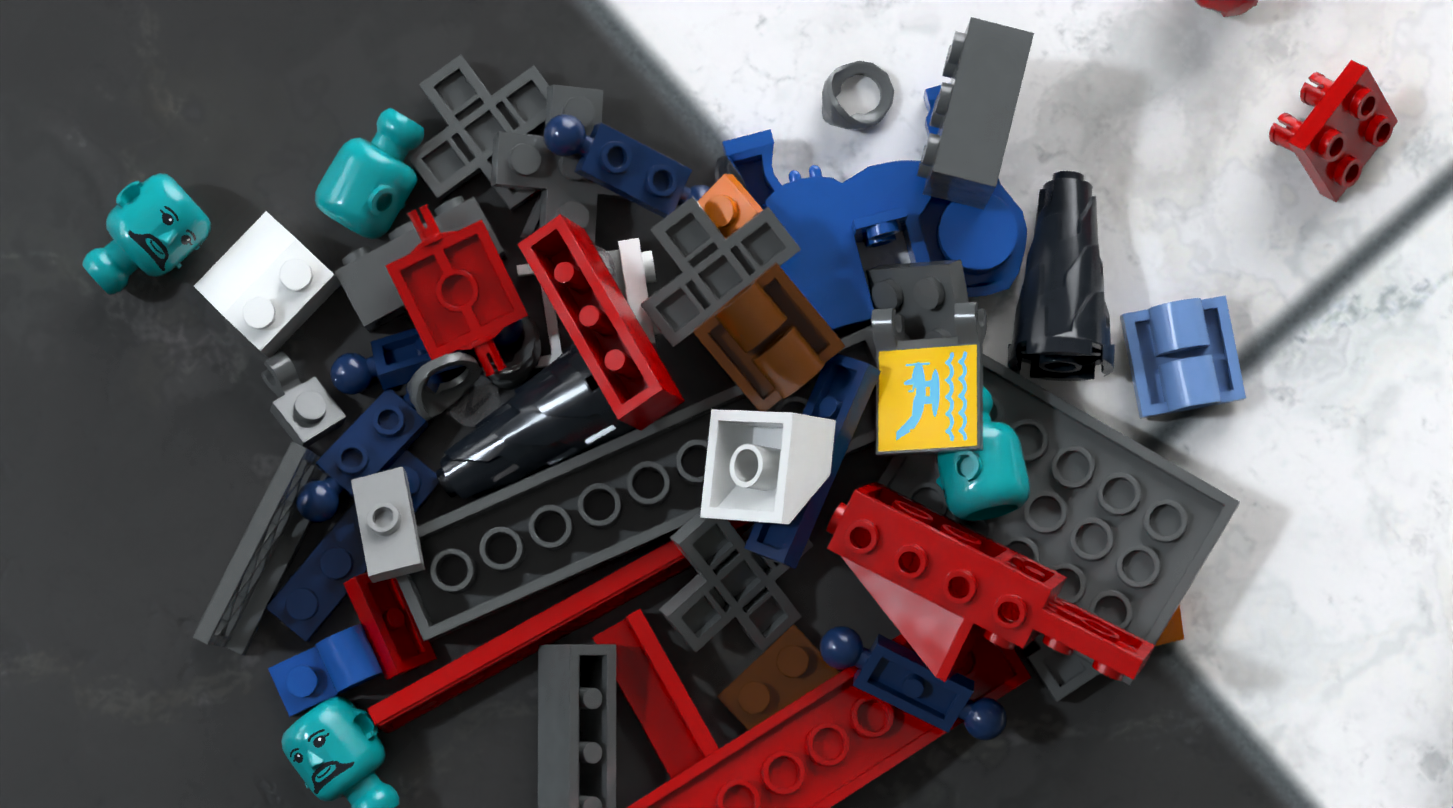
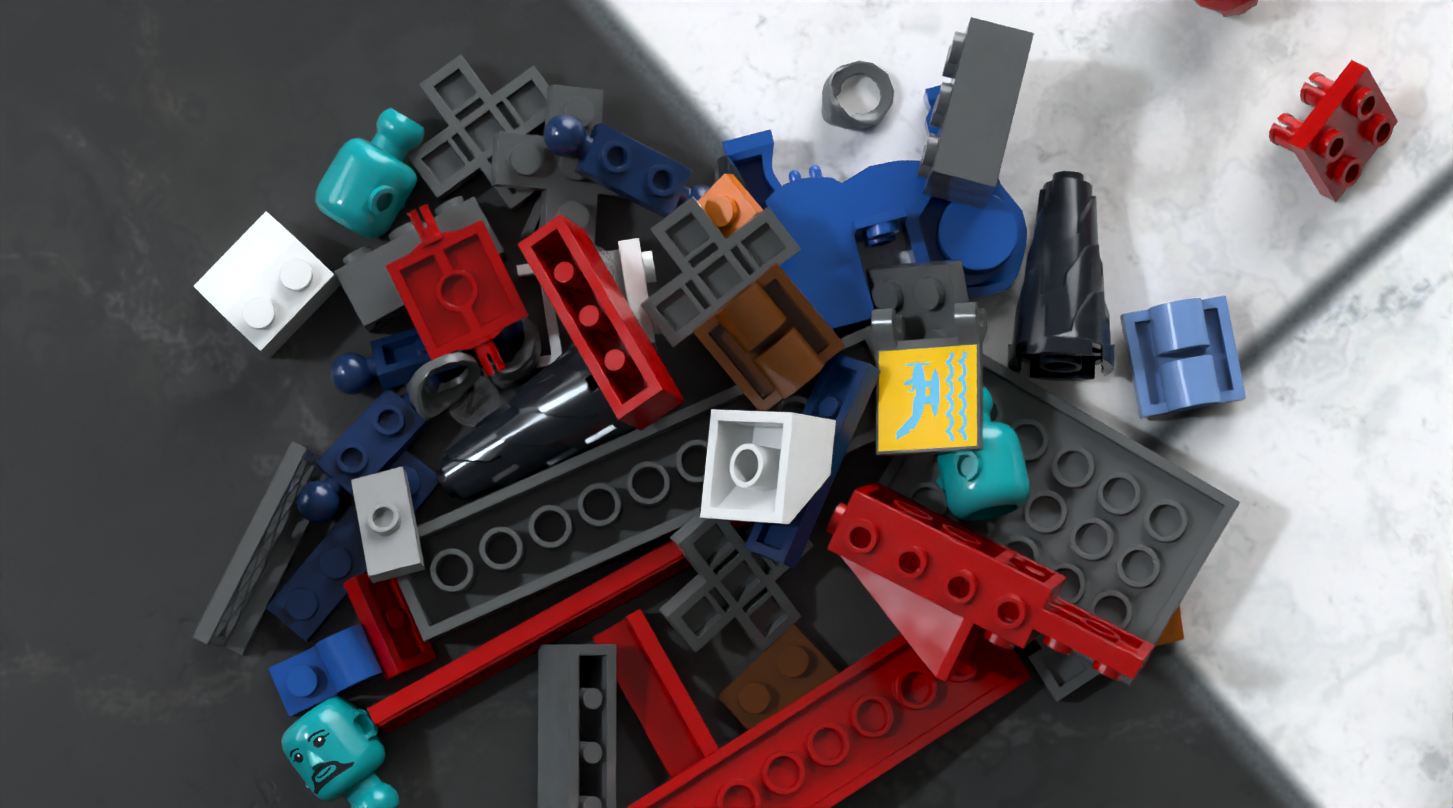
teal piece [82,173,211,295] -> none
plate [261,351,346,448] -> none
dark blue plate [820,626,1007,740] -> none

